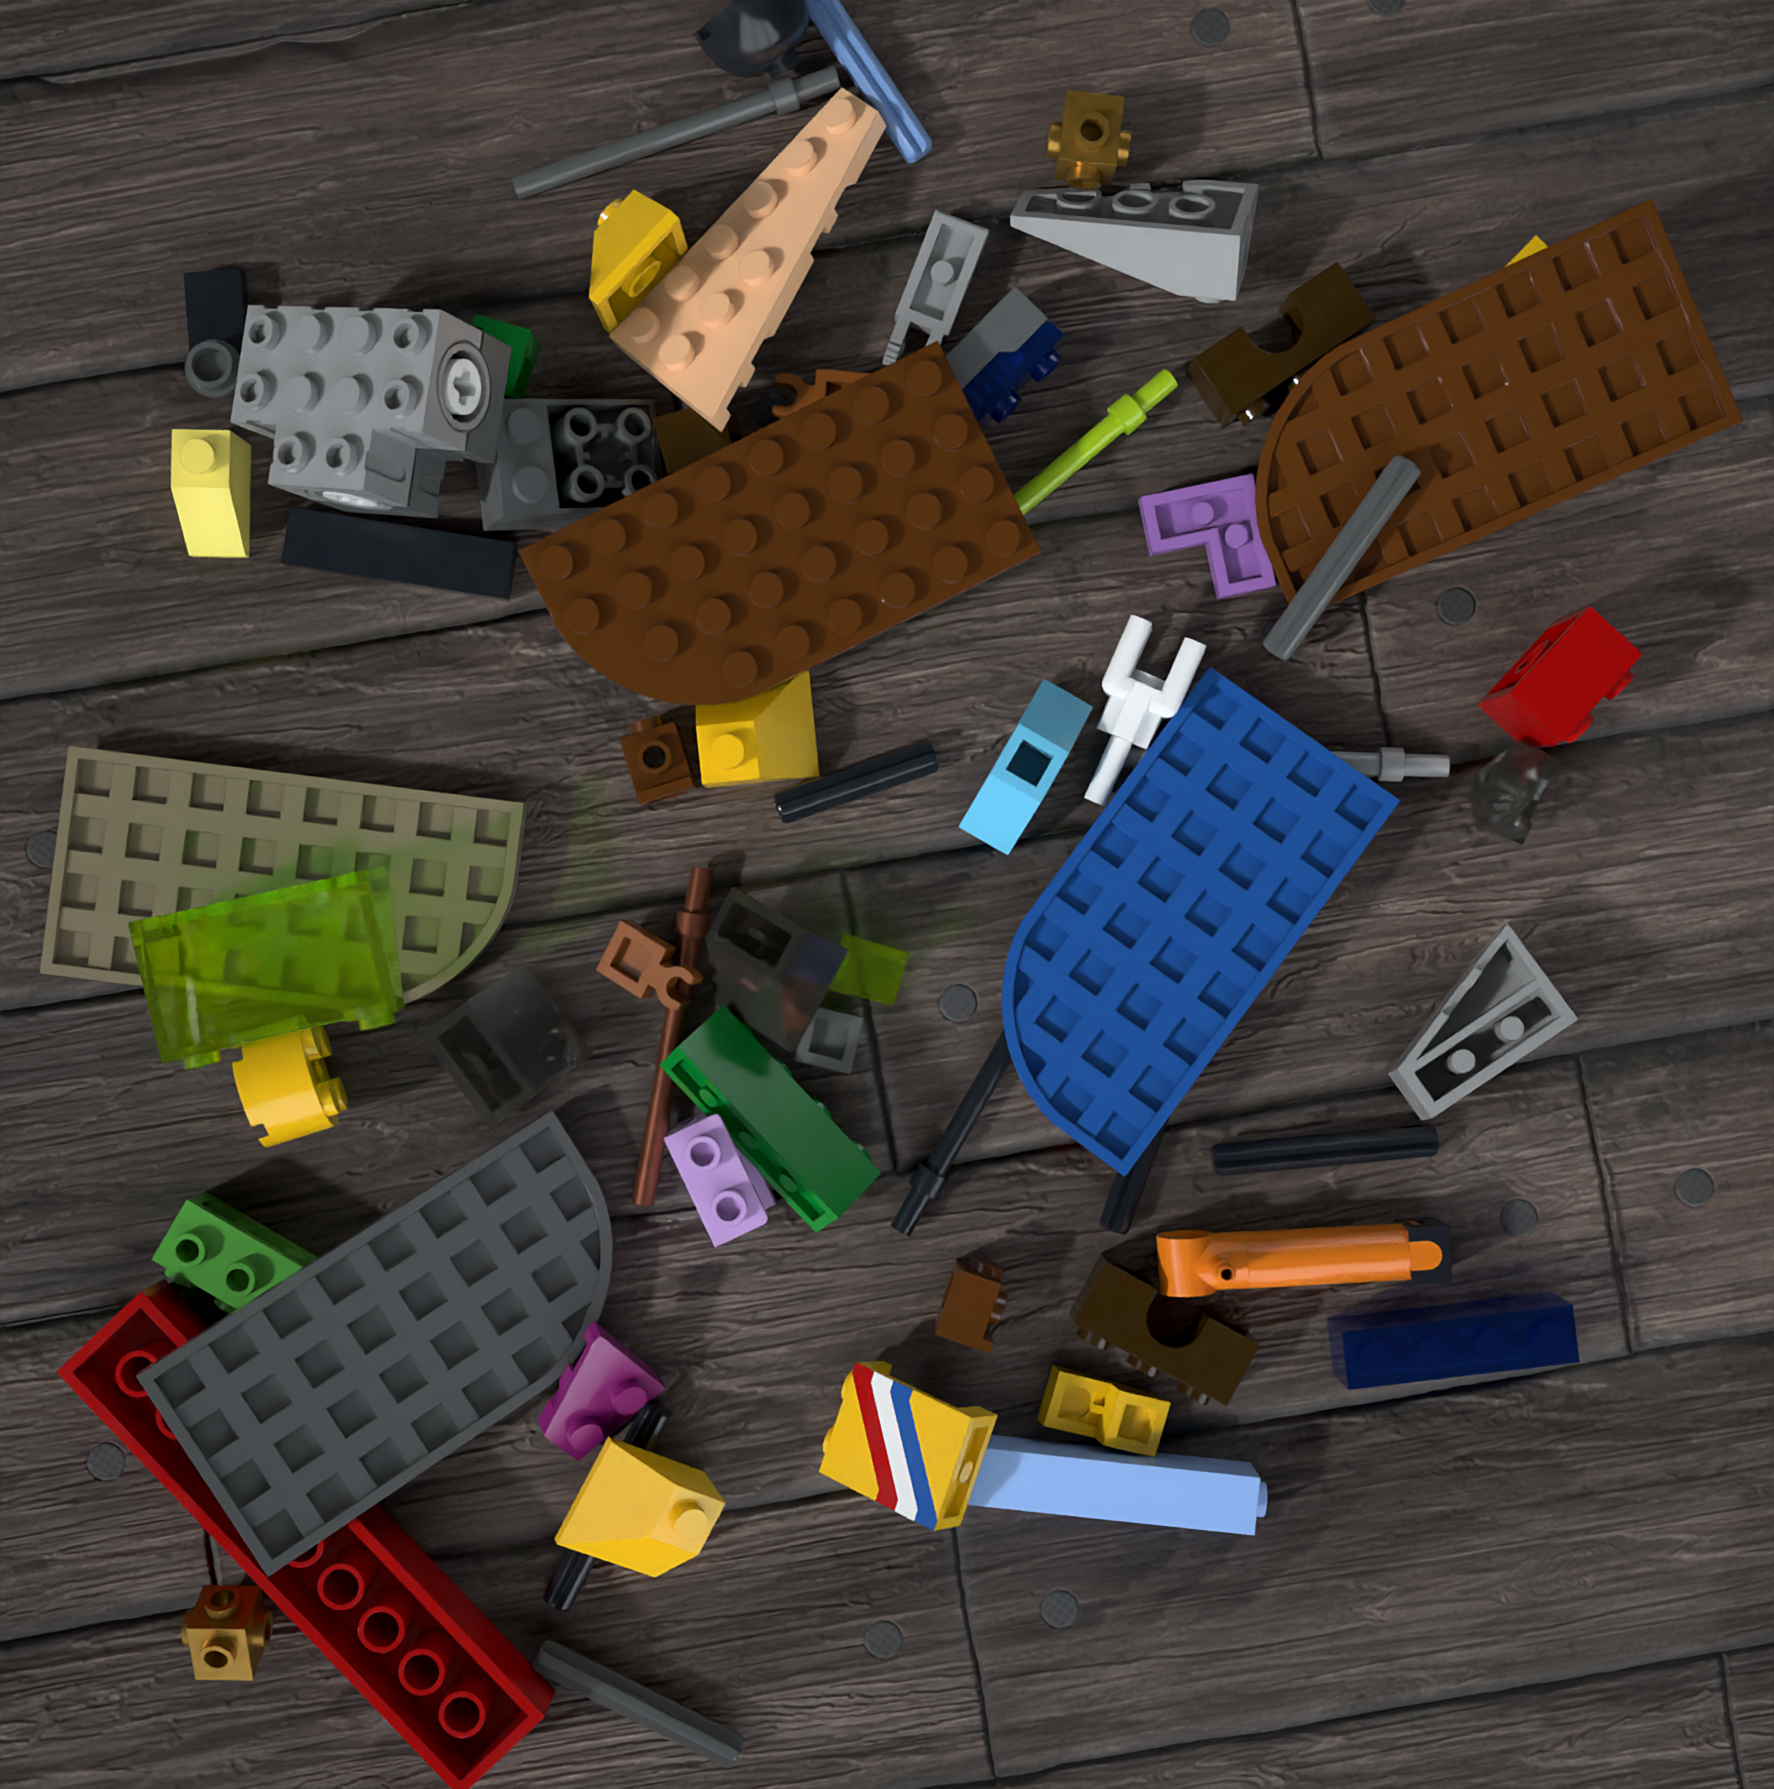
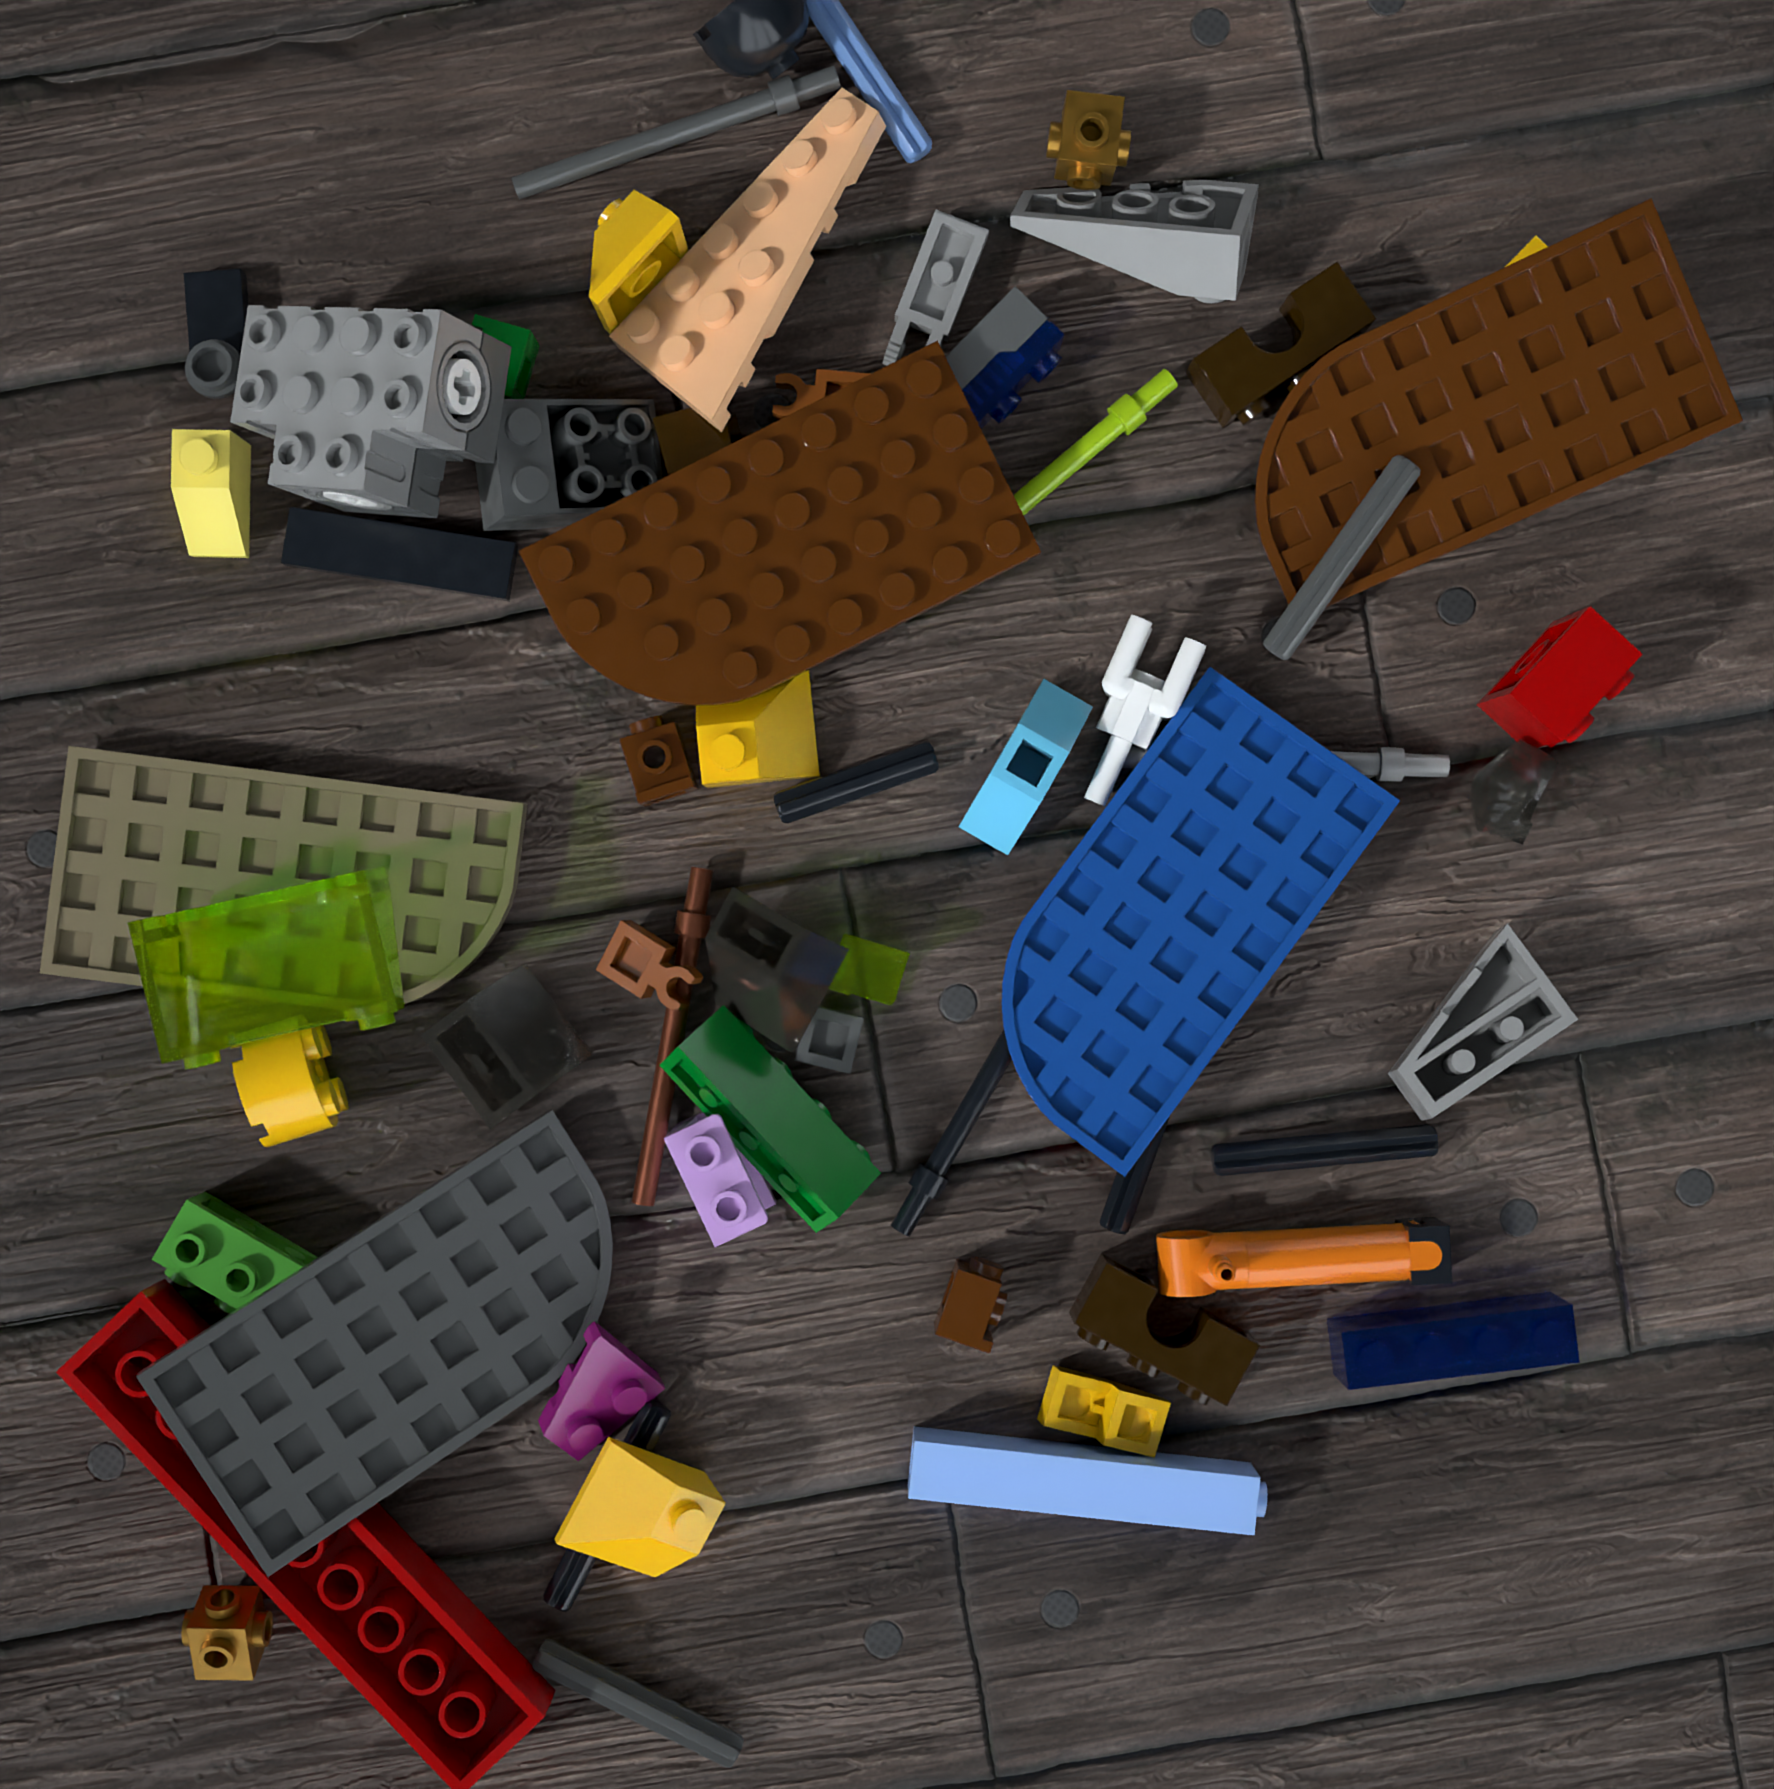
yellow panel [819,1361,998,1531] -> none
medium lavender plate [1138,474,1276,600] -> none

